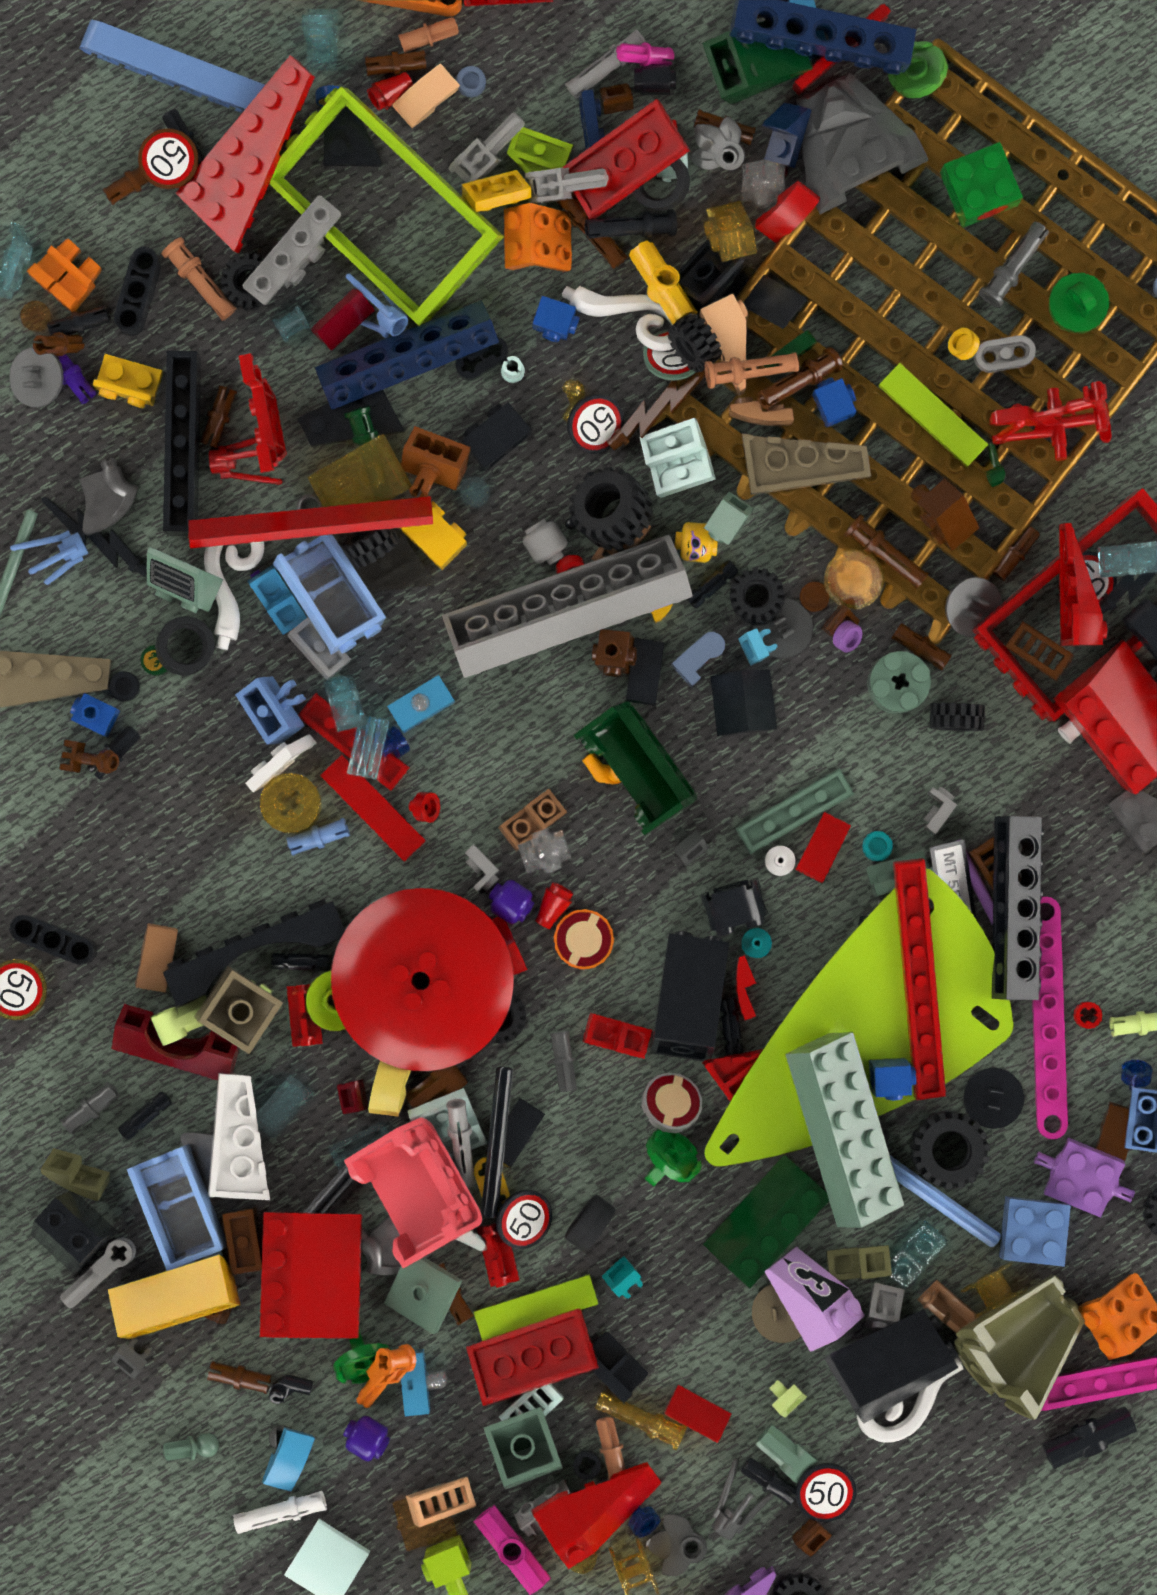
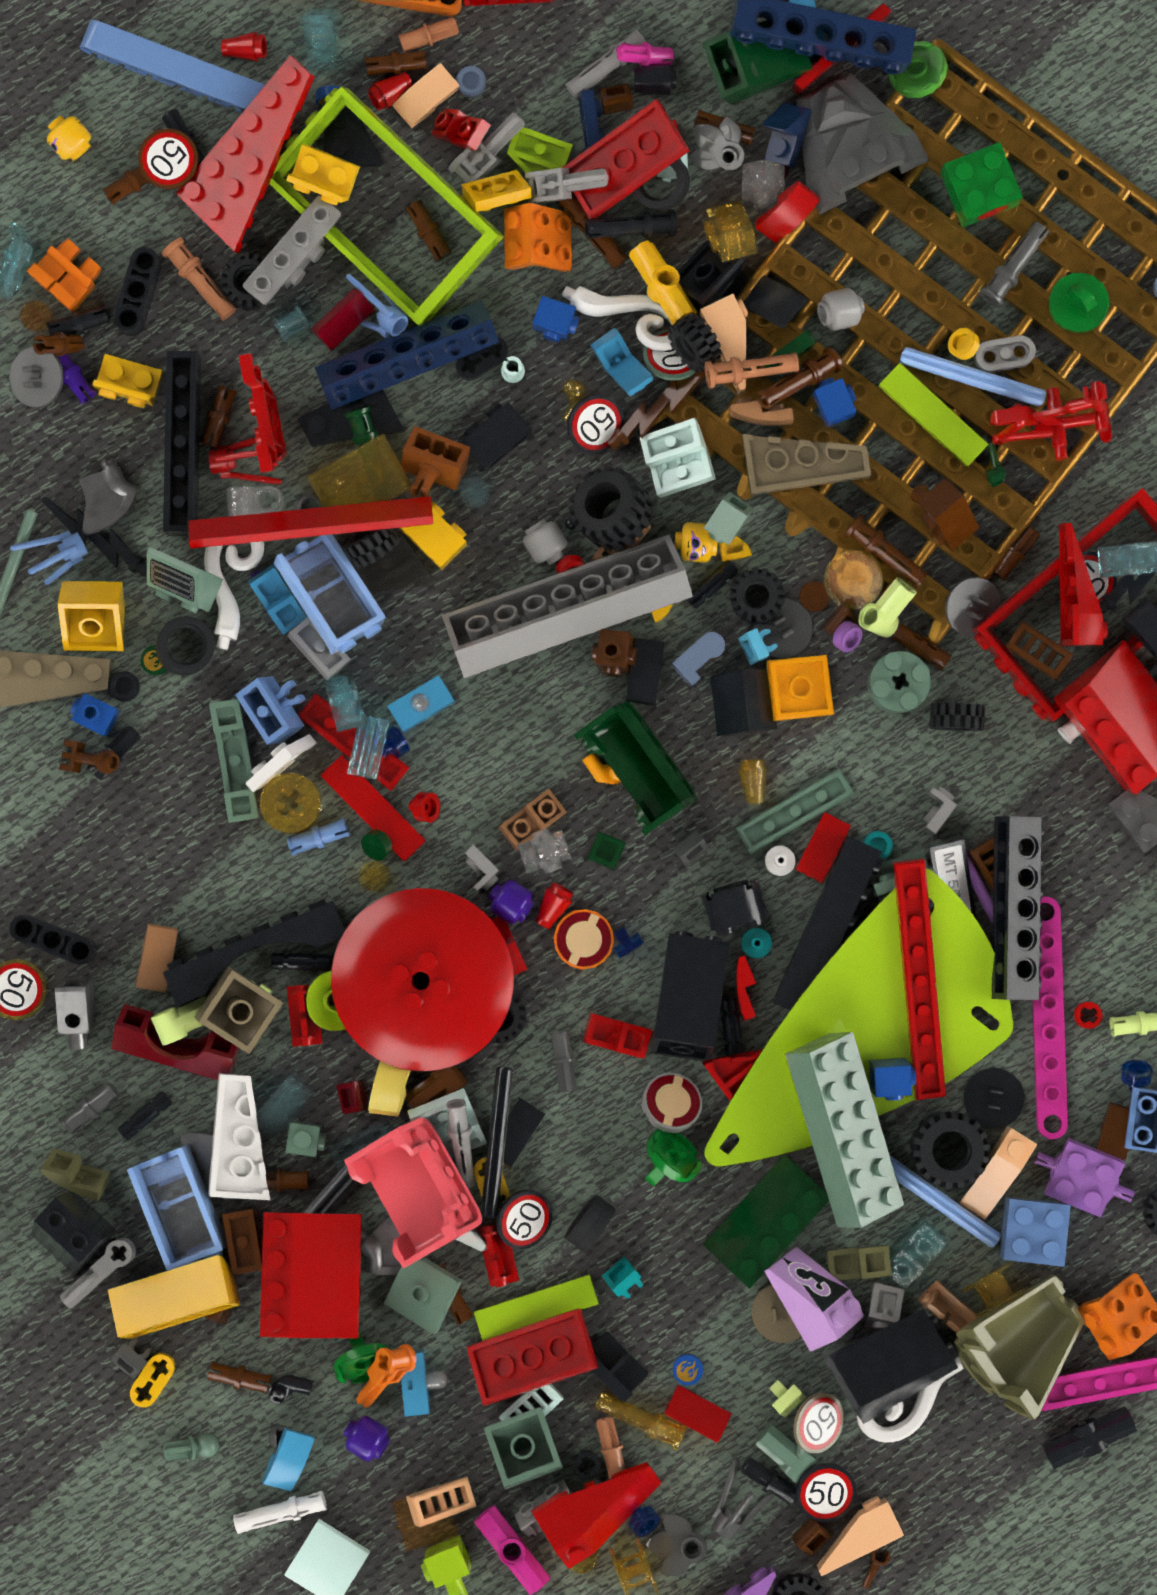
none -> yellow head [46,115,91,161]
none -> flat silver torso [54,977,95,1050]
none -> yellow slope [57,581,125,651]
none -> yellow beam [130,1353,175,1407]
none -> sand green slope [209,699,259,823]
none -> red cone [221,31,267,62]
none -> clear piece [226,486,285,517]
none -> reddish brown axle [266,1168,309,1193]
none -> sand green brick [285,1121,327,1157]
none -> yellow bracket [286,144,360,205]
none -> clear yellow tile [359,861,390,891]
none -> dark green tile [361,829,392,861]
none -> reddish brown pin [405,200,452,262]
none -> red slope [431,108,491,151]
none -> dark green tile [587,831,626,871]
none -> dark azure bracket [590,328,654,396]
none -> clear blue tile [613,927,645,959]
none -> blue tile [672,1353,703,1385]
none -> yellow tile [718,536,752,562]
none -> clear yellow cone [737,759,767,804]
none -> light orange tile [766,655,834,721]
none -> black brick [773,836,884,1010]
none -> piece [793,1392,844,1453]
none -> light grey head [817,288,865,331]
none -> light nougat slope [817,1496,904,1576]
none -> yellowish green piece [858,577,917,638]
none -> reddish brown hand [862,1548,890,1589]
none -> light blue axle [900,347,1046,407]
none -> light nougat slope [959,1126,1038,1220]

